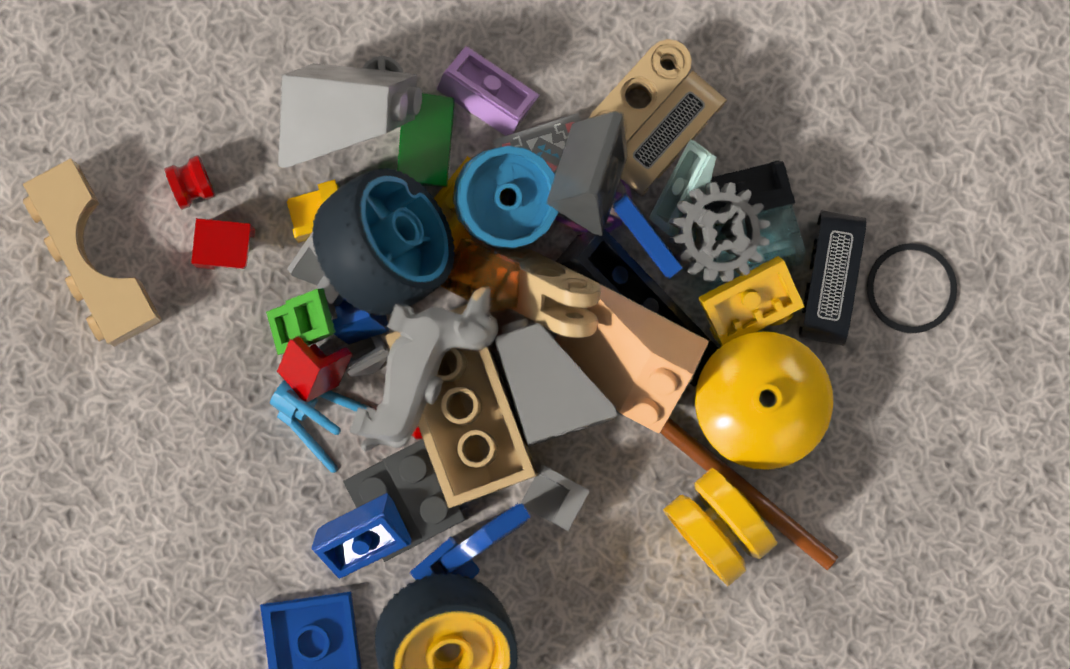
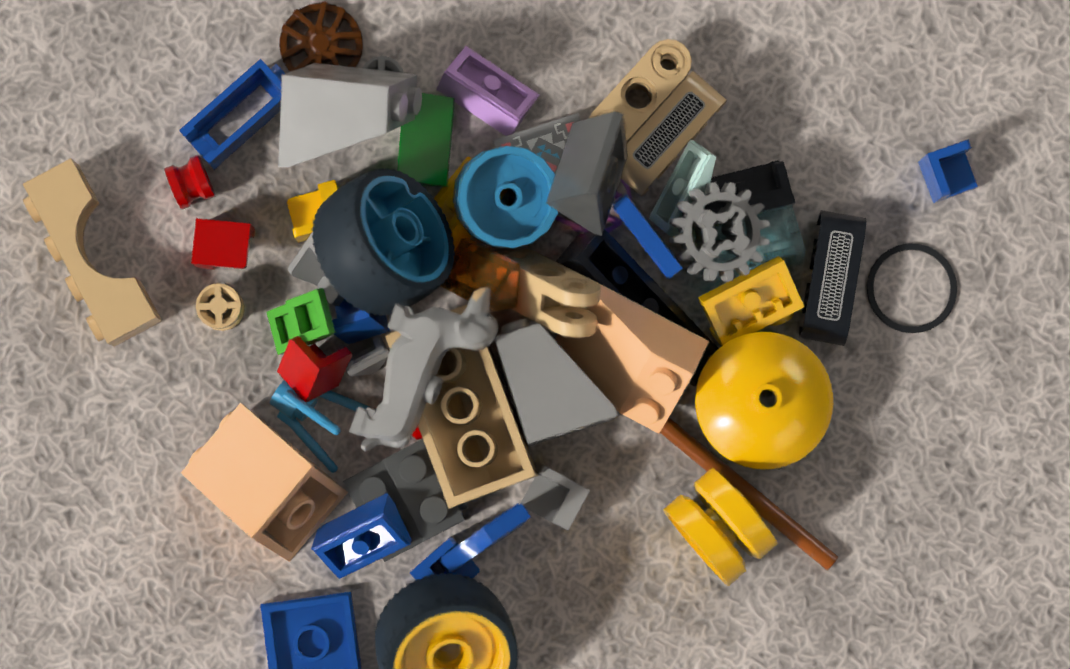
none -> blue window [179,59,286,170]
none -> light nougat slope [181,403,348,562]
none -> tan wheel [196,283,245,331]
none -> reddish brown wheel [279,2,363,72]
none -> blue panel [918,139,978,204]

